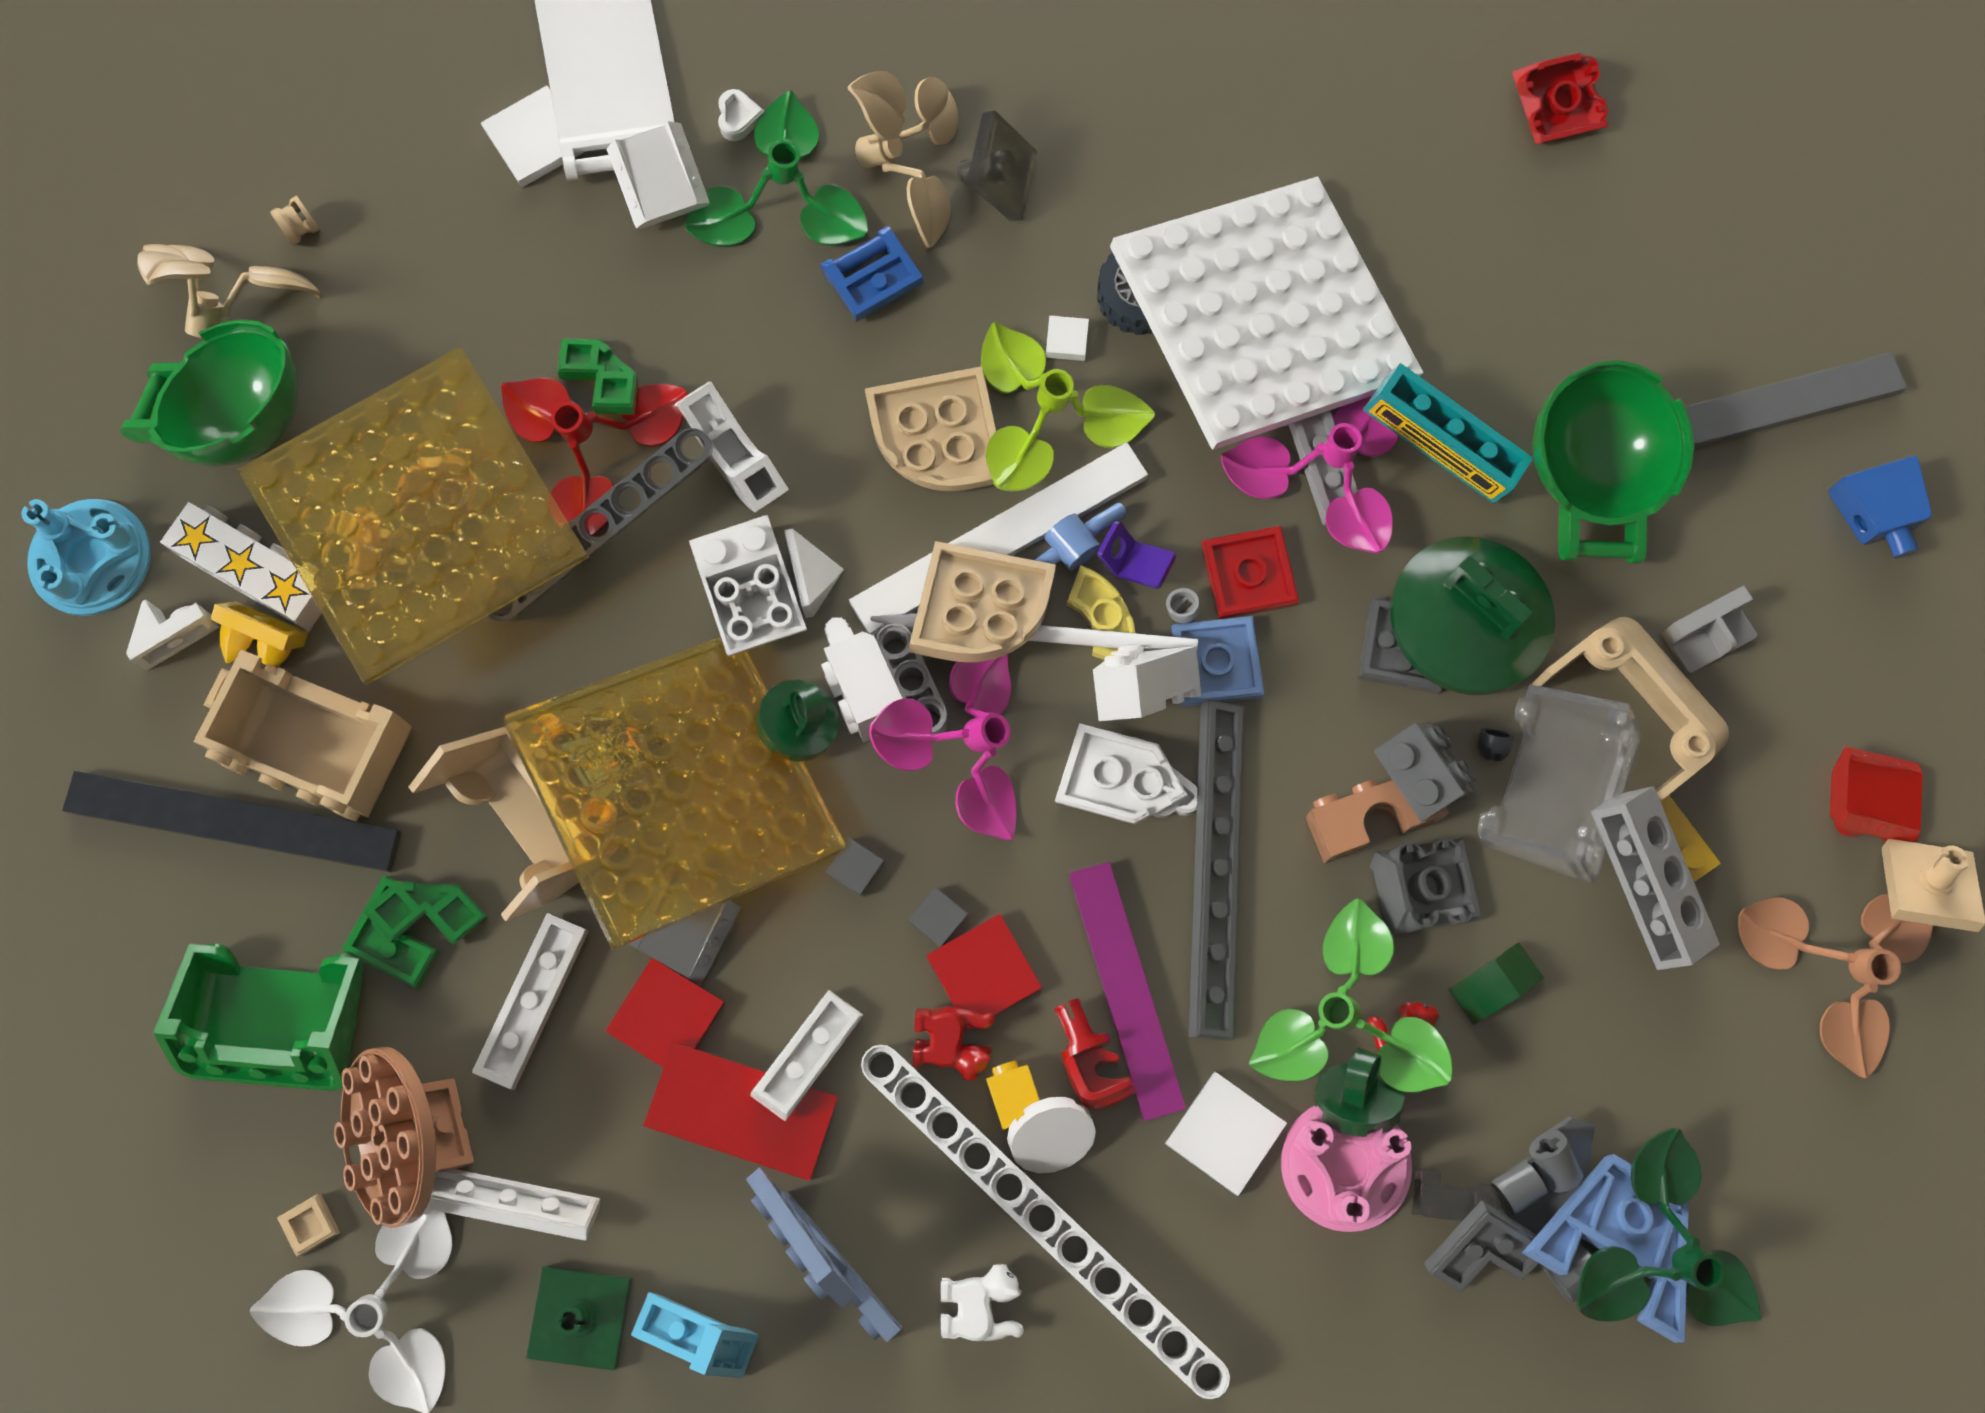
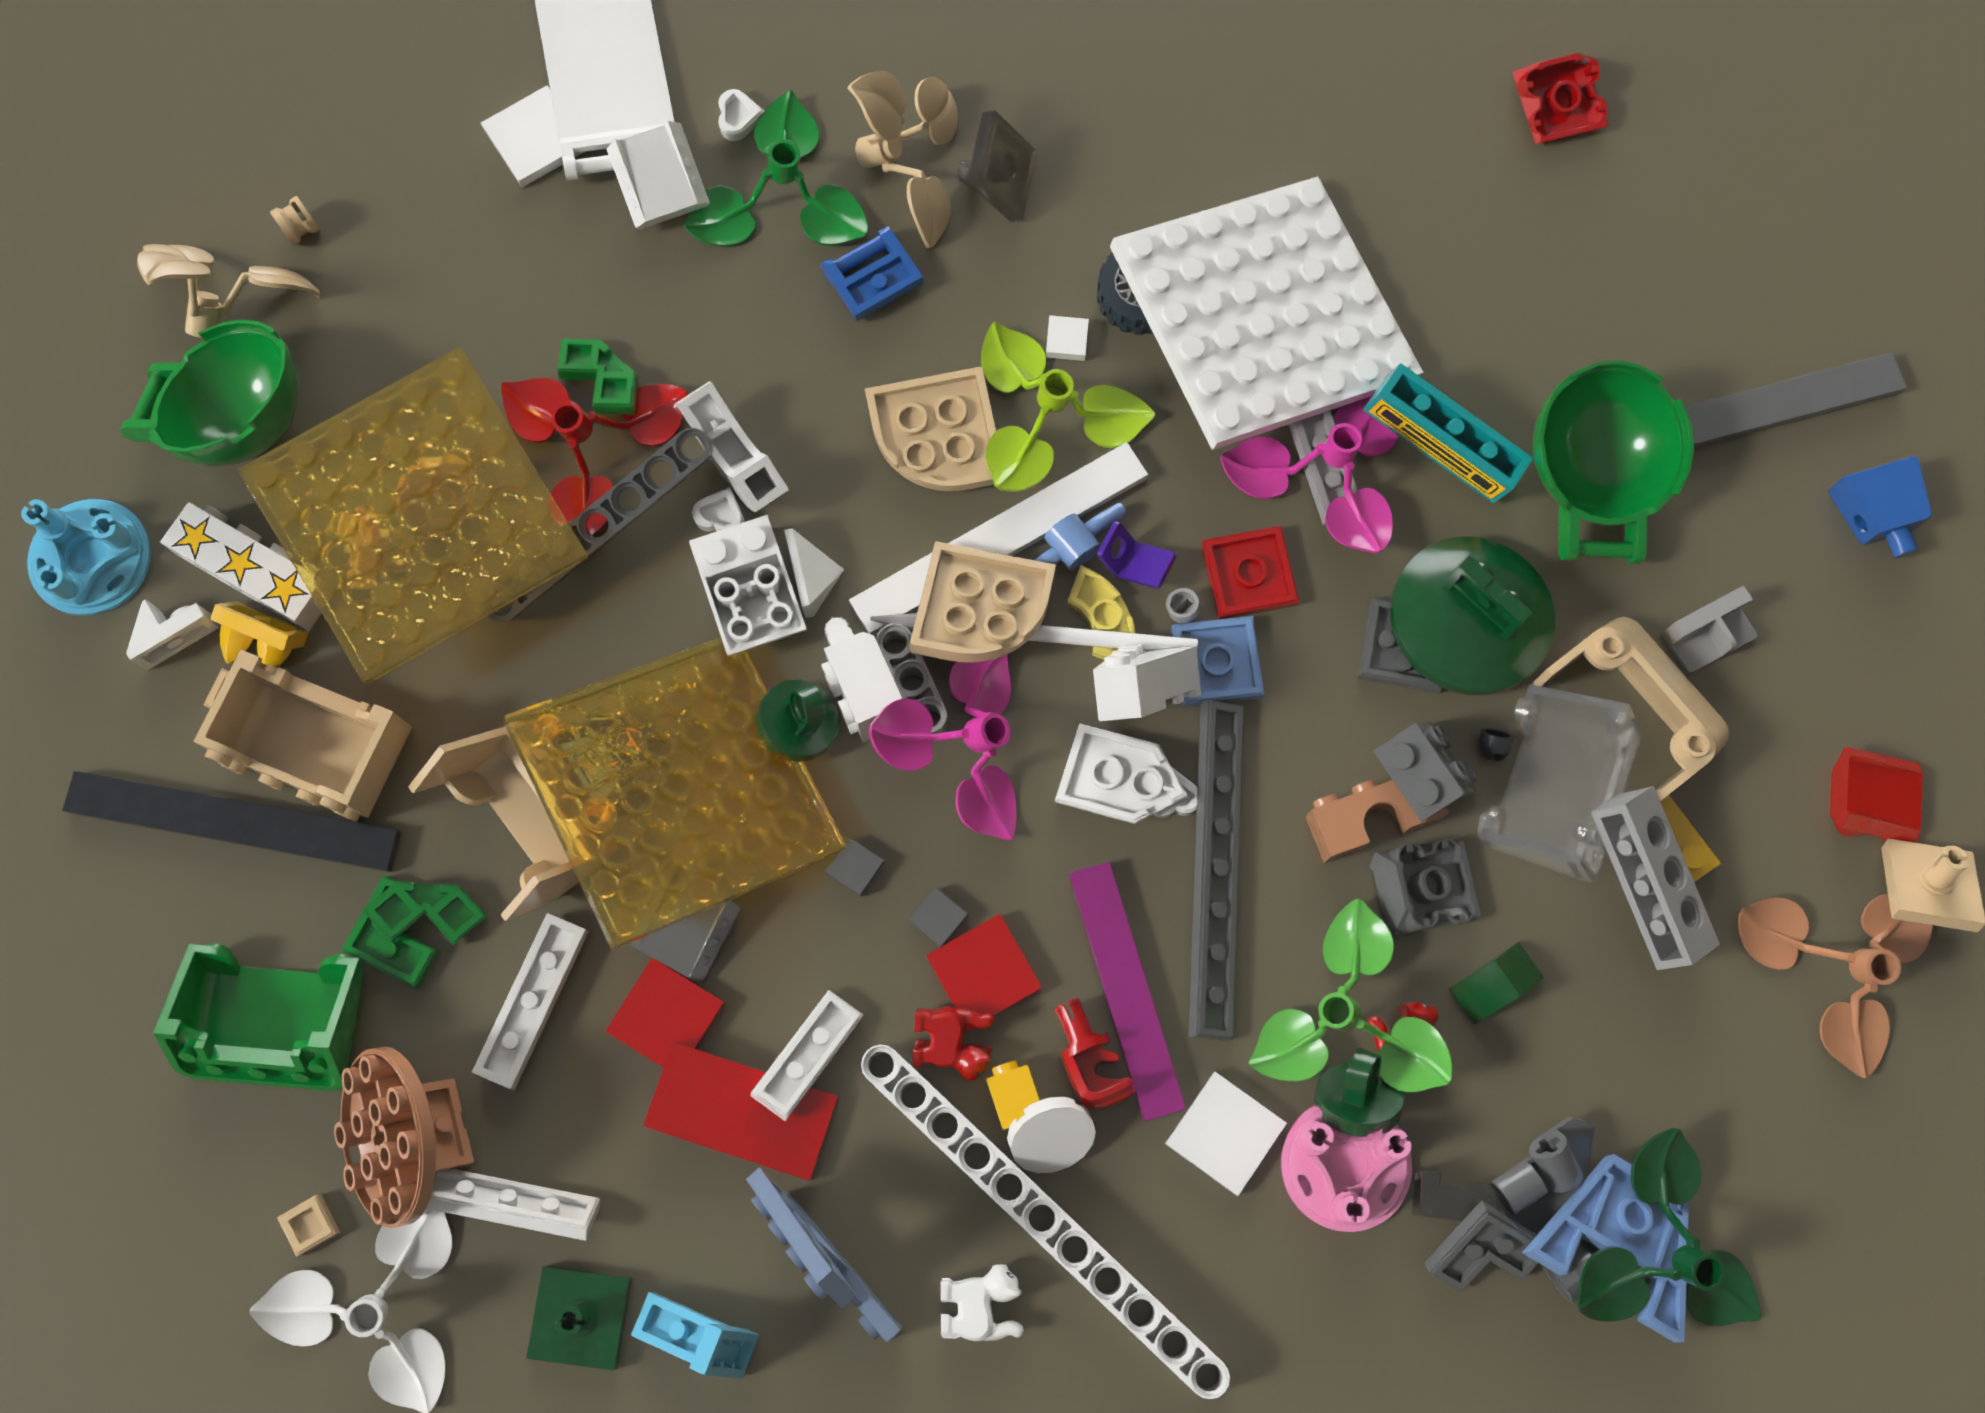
none -> white tile [692,487,745,532]

